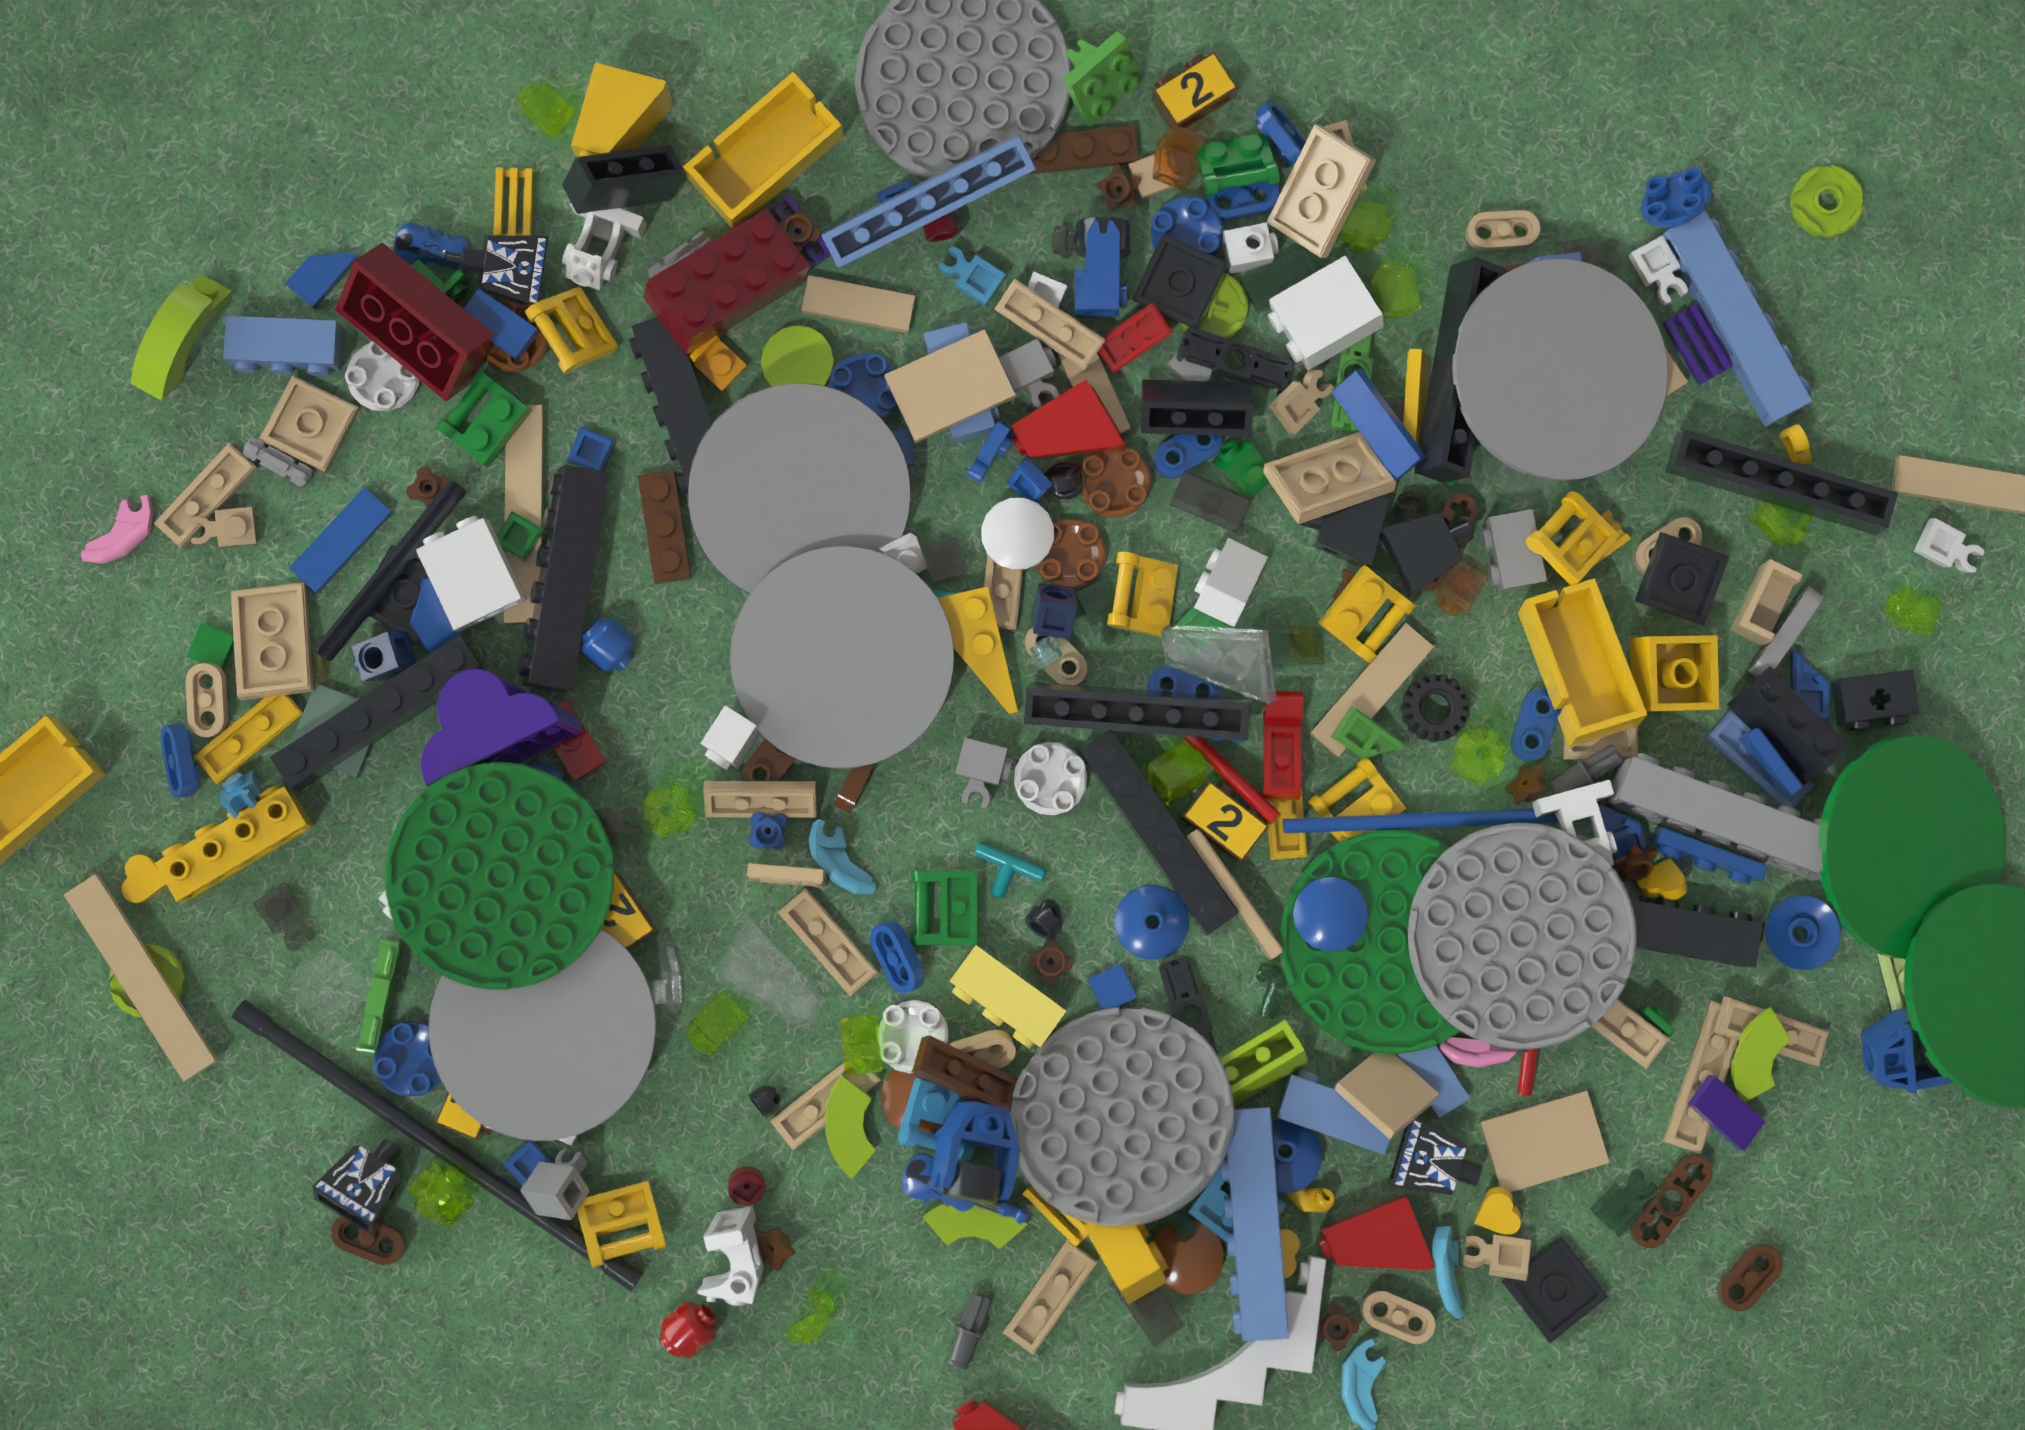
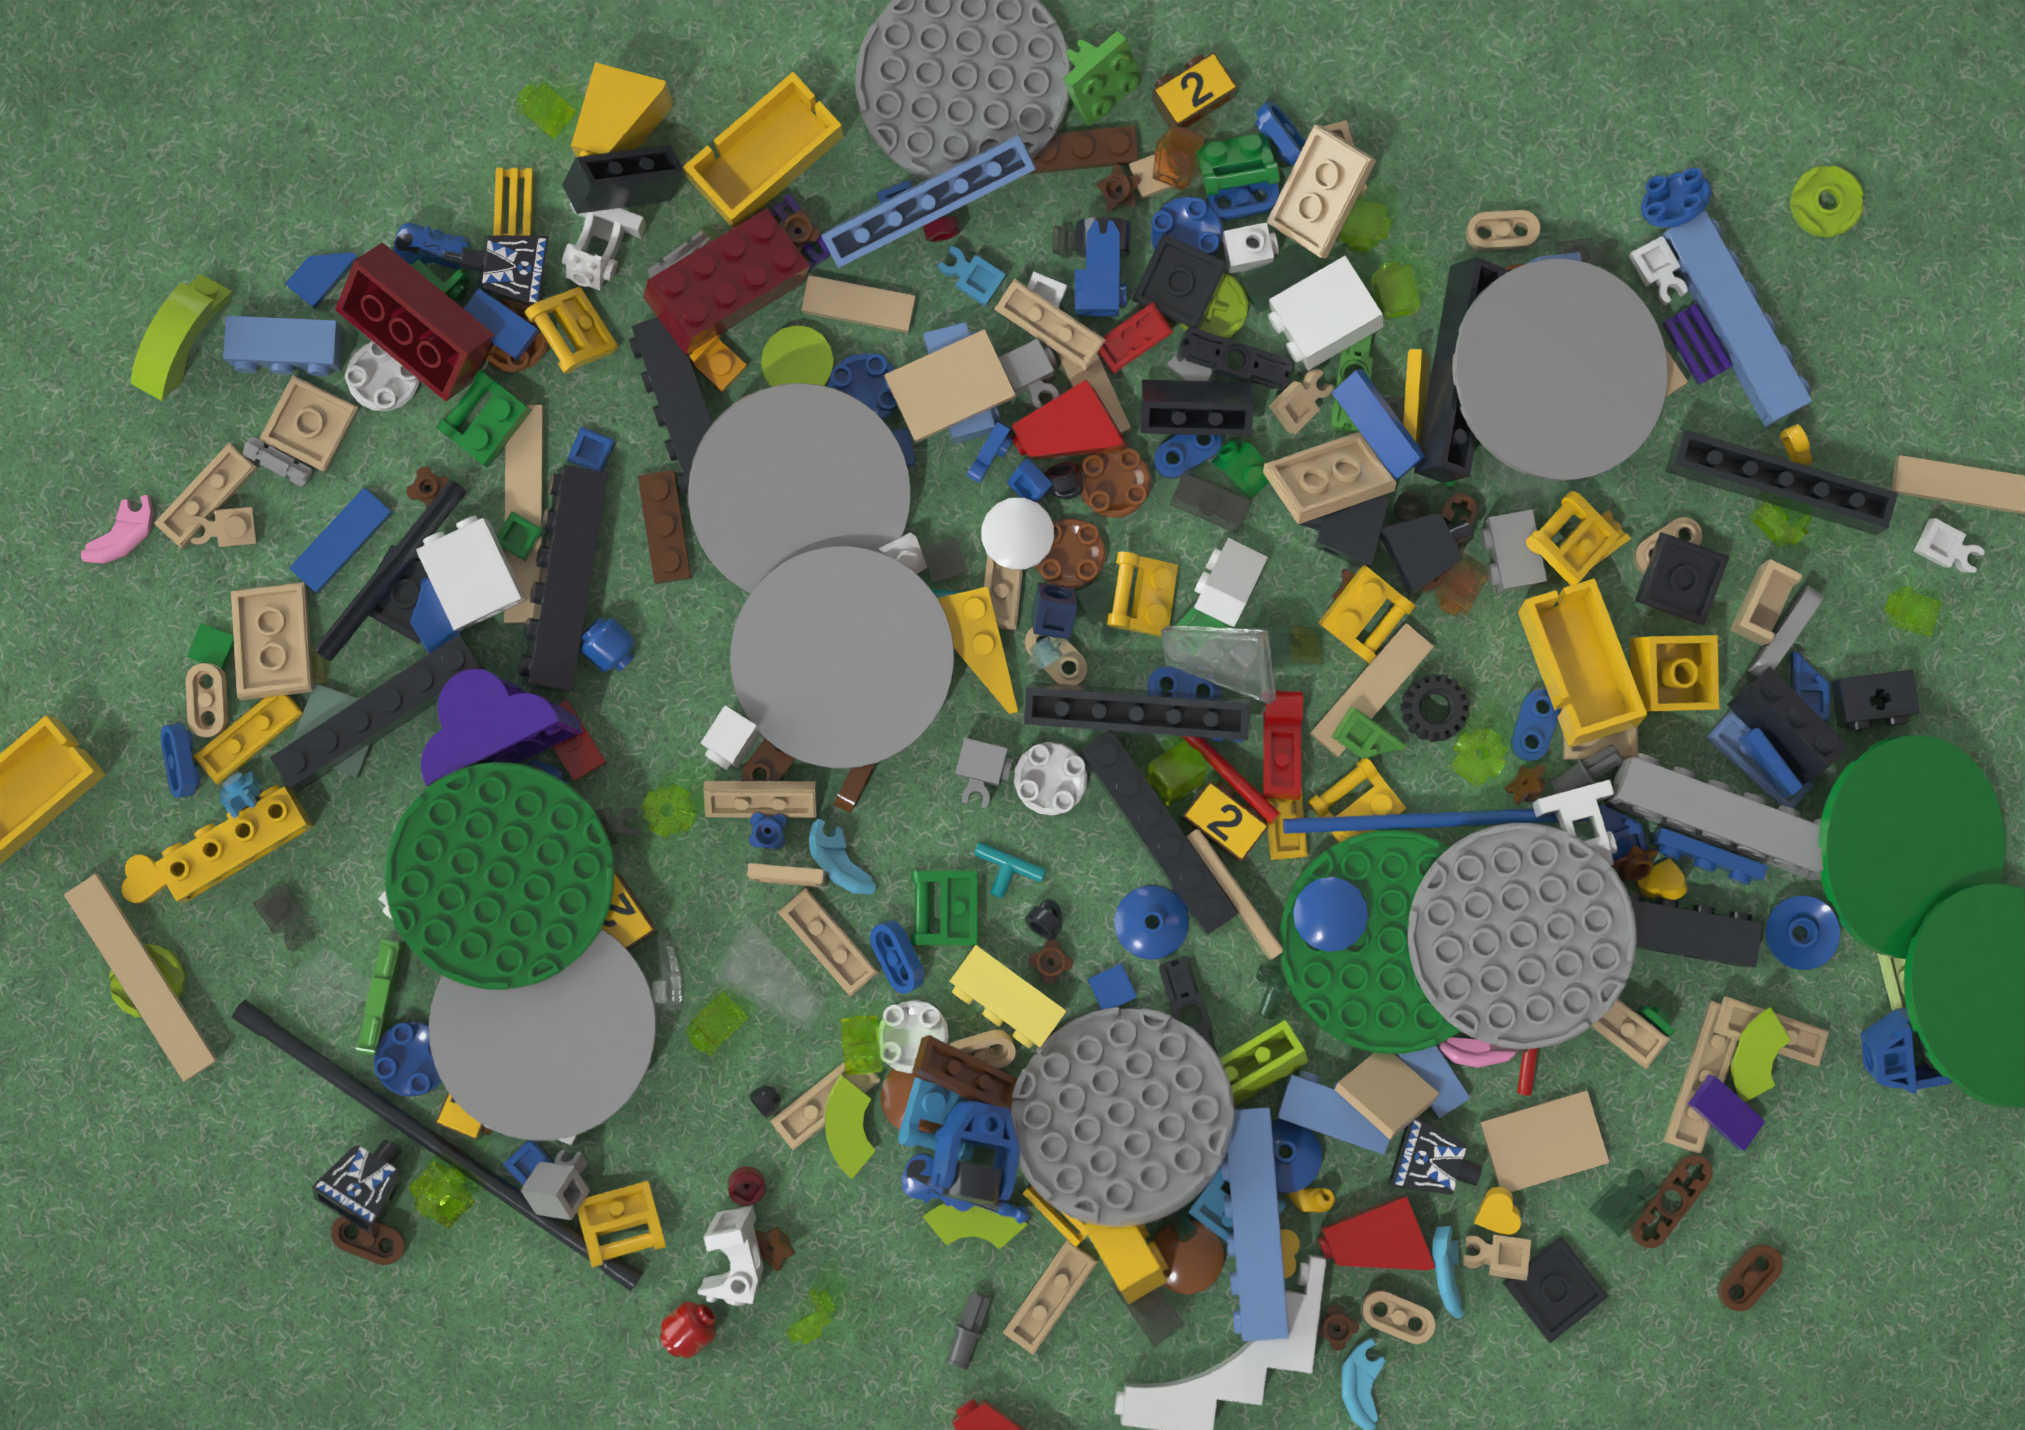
dark blue brick [351,632,417,681] -> none

